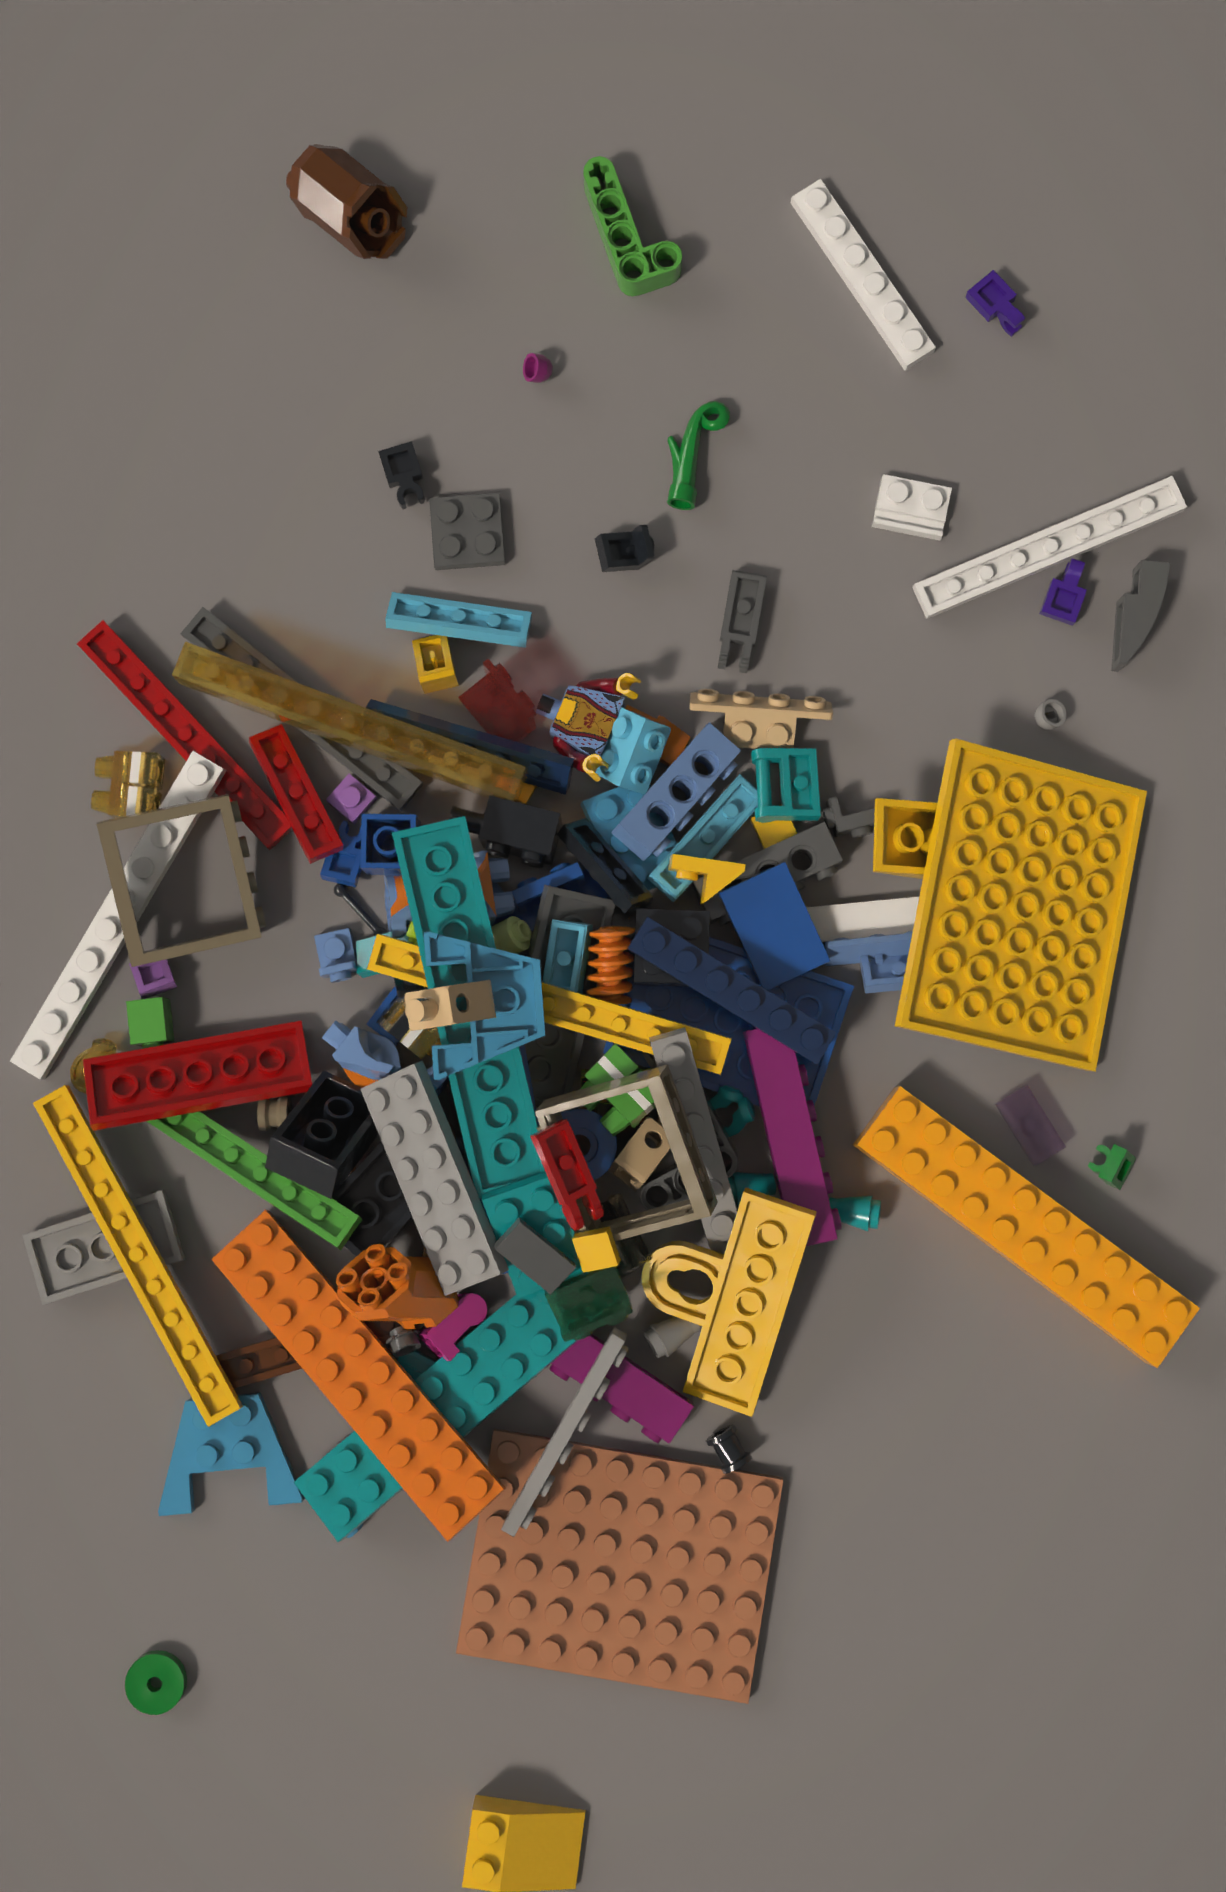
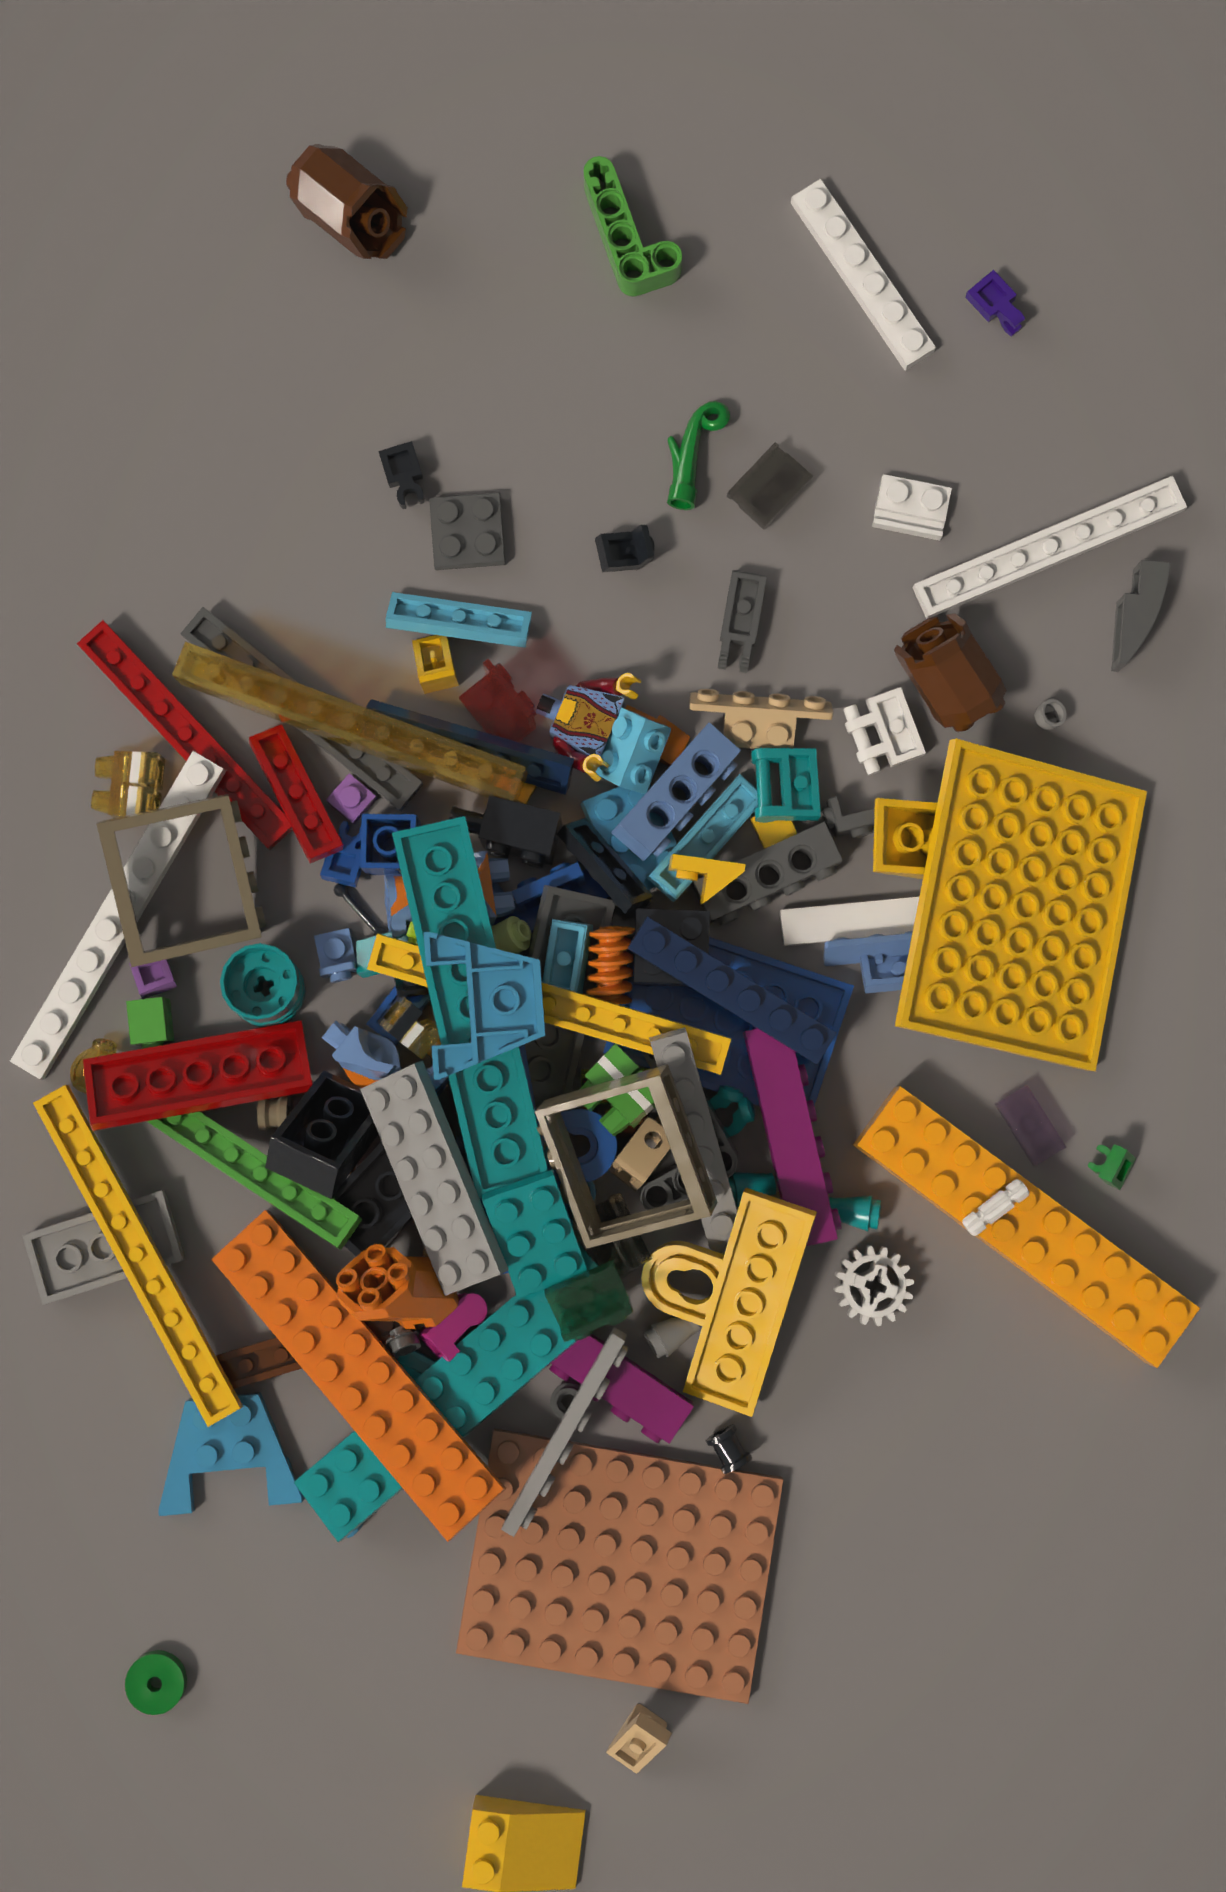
tan torso [404,980,496,1031] -> none
dark grey tile [494,1217,576,1294] -> none
magenta hinge [523,353,553,383] -> none
red hinge [530,1119,604,1231] -> none
yellow tile [572,1226,621,1273] -> none
blue tile [718,862,830,990] -> none
dark purple plate [1039,558,1087,626] -> none
none -> teal wheel [220,943,306,1027]
none -> dark grey plate [550,1383,580,1419]
none -> tan slope [606,1704,672,1774]
none -> clear smoke plate [727,442,813,530]
none -> white gear [833,1245,914,1326]
none -> white plate [843,687,926,776]
none -> reddish brown brick [894,613,1007,732]
none -> white axle [962,1179,1030,1236]

